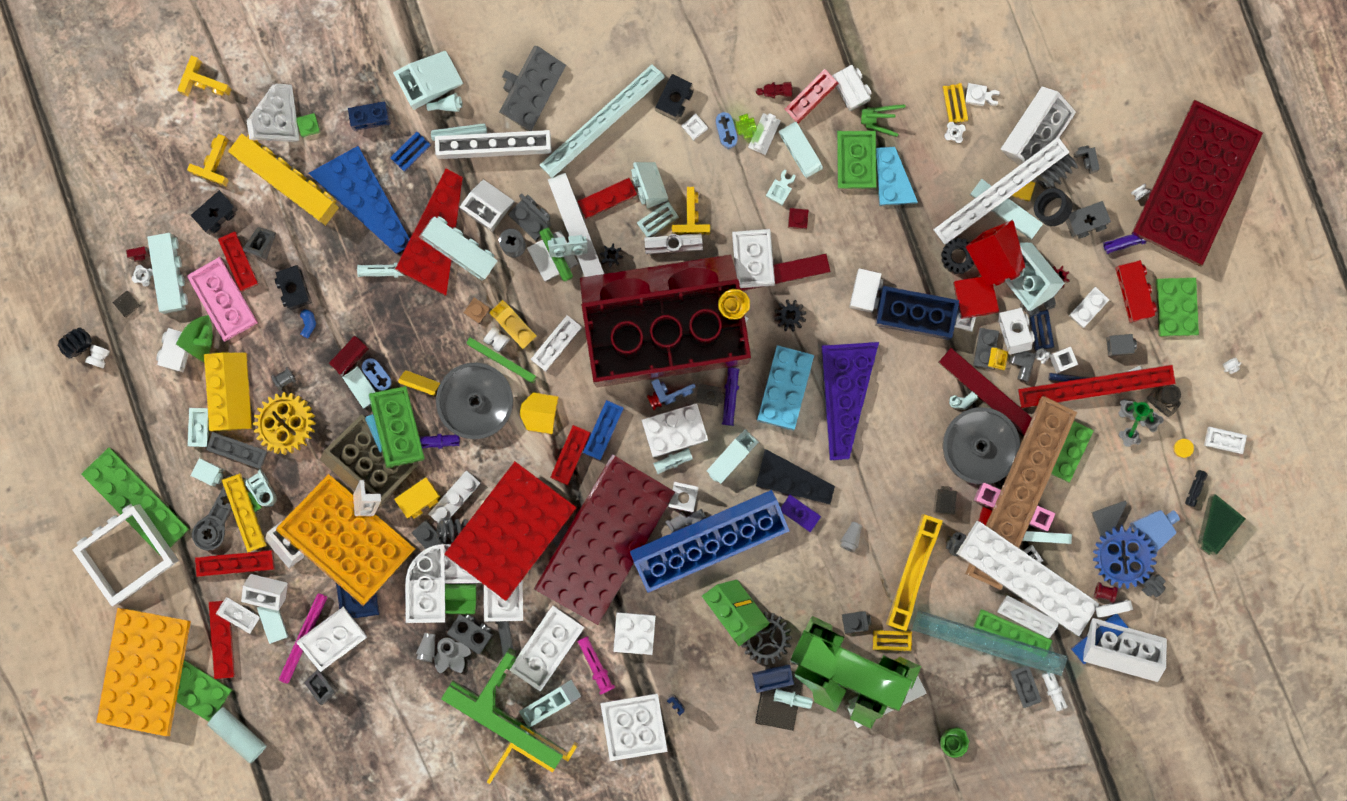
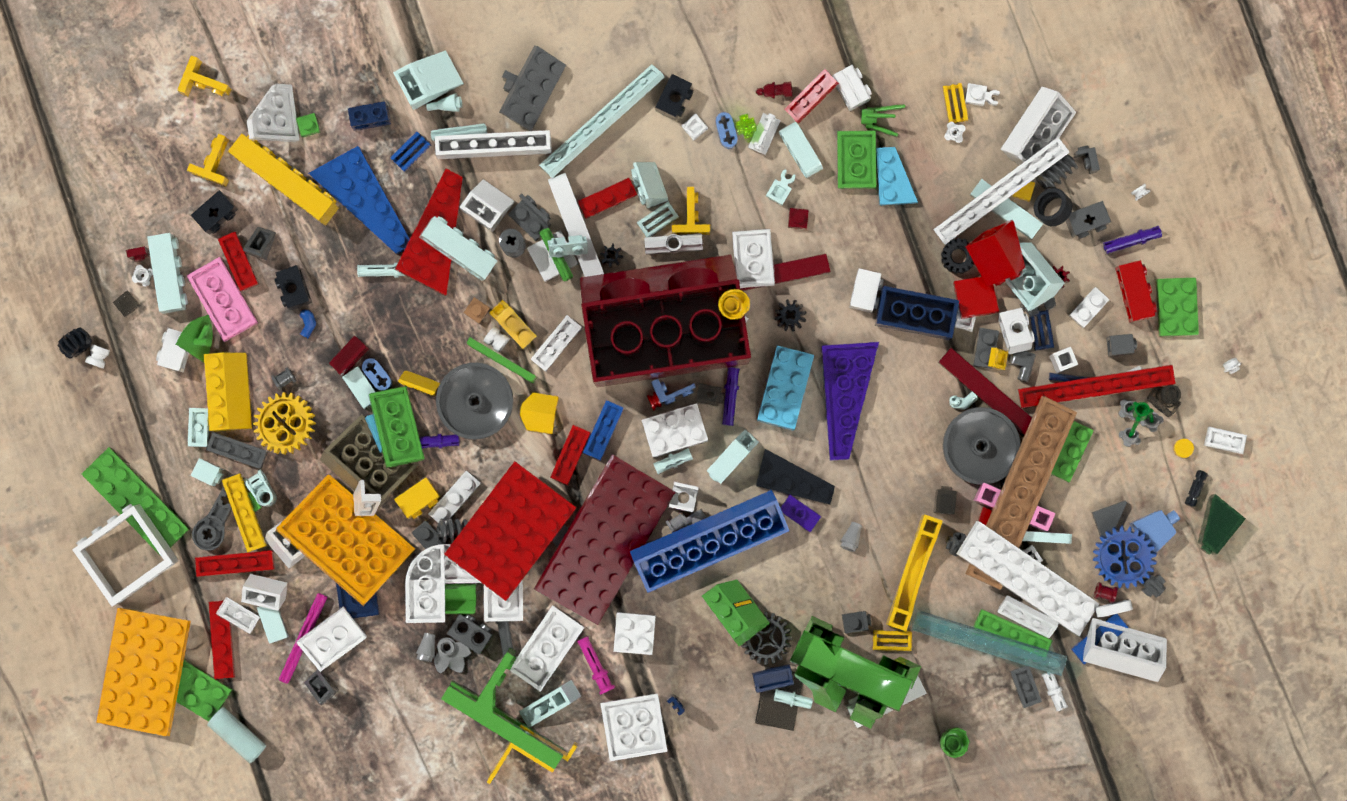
white piece [1035,348,1051,364] -> none
dark red plate [1131,100,1263,267] -> none

